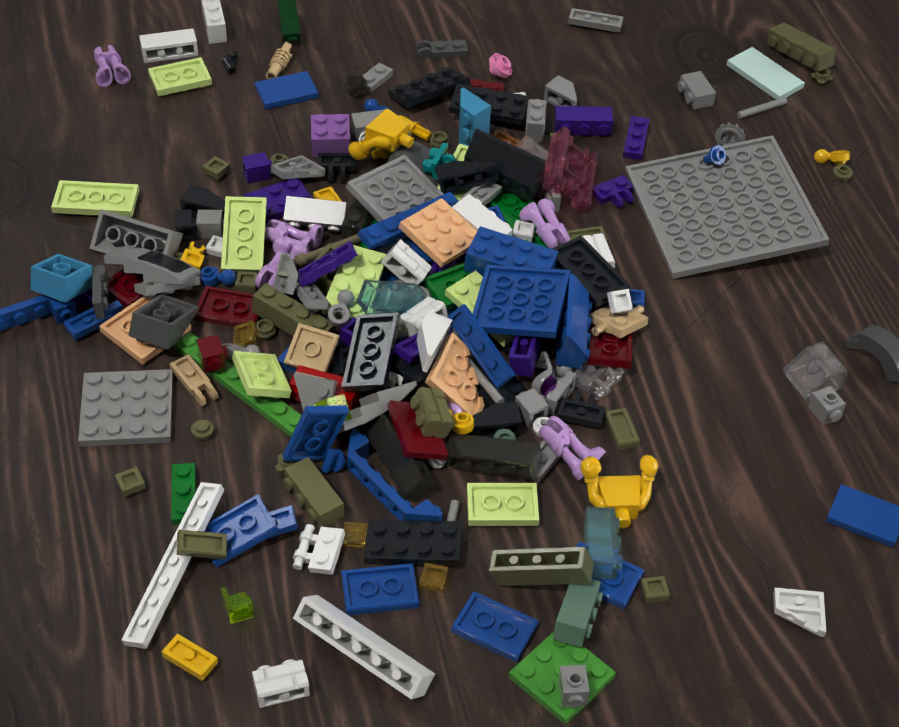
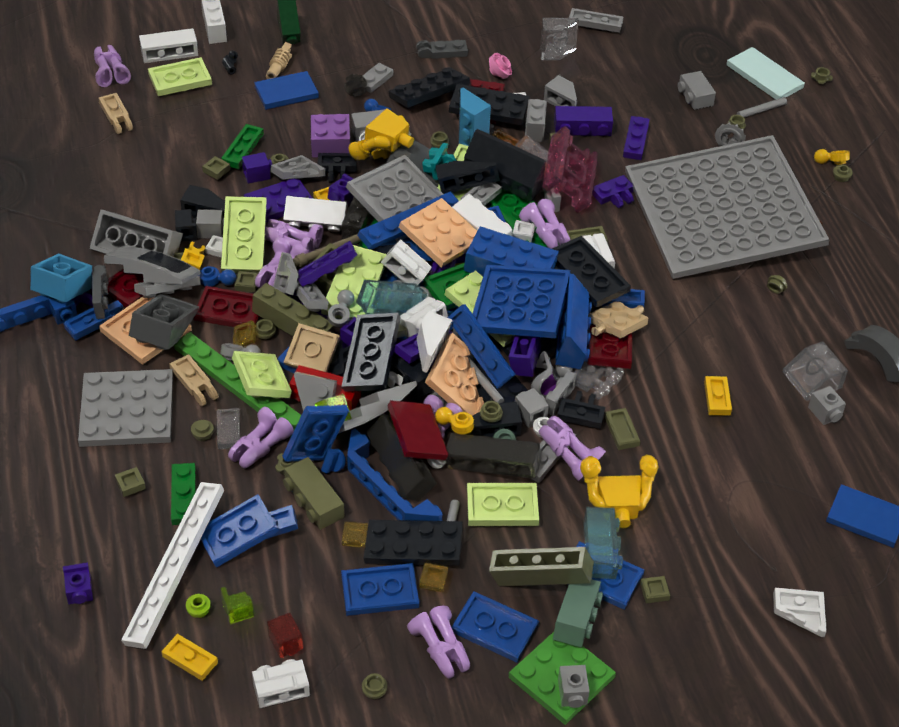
yellowish green plate [51,180,139,217] -> none
olive tile [177,529,227,559] -> none
dark red brick [196,335,228,373] -> none
white plate [293,524,345,575] -> none
white brick [293,595,435,699] -> none
yellow axle [403,116,433,141] -> none
olive brick [410,387,454,438] -> none
white tile [607,289,633,314] -> none
blue plate [703,145,726,165] -> none
olive brick [768,23,835,72] -> none
none -> dark purple brick [63,562,93,605]
none -> tan hinge [98,93,133,134]
none -> lime plate [186,594,211,618]
none -> clear tile [217,408,240,449]
none -> green plate [221,124,264,169]
none -> lavender piece [228,407,294,469]
none -> clear red brick [267,612,303,658]
none -> dark purple brick [327,174,356,205]
none -> olive plate [362,673,387,699]
none -> lavender piece [407,606,470,679]
none -> olive plate [480,401,503,422]
none -> clear slope [540,18,579,60]
none -> yellow plate [704,376,732,415]
none -> olive plate [727,115,746,129]
none -> olive plate [767,275,787,294]

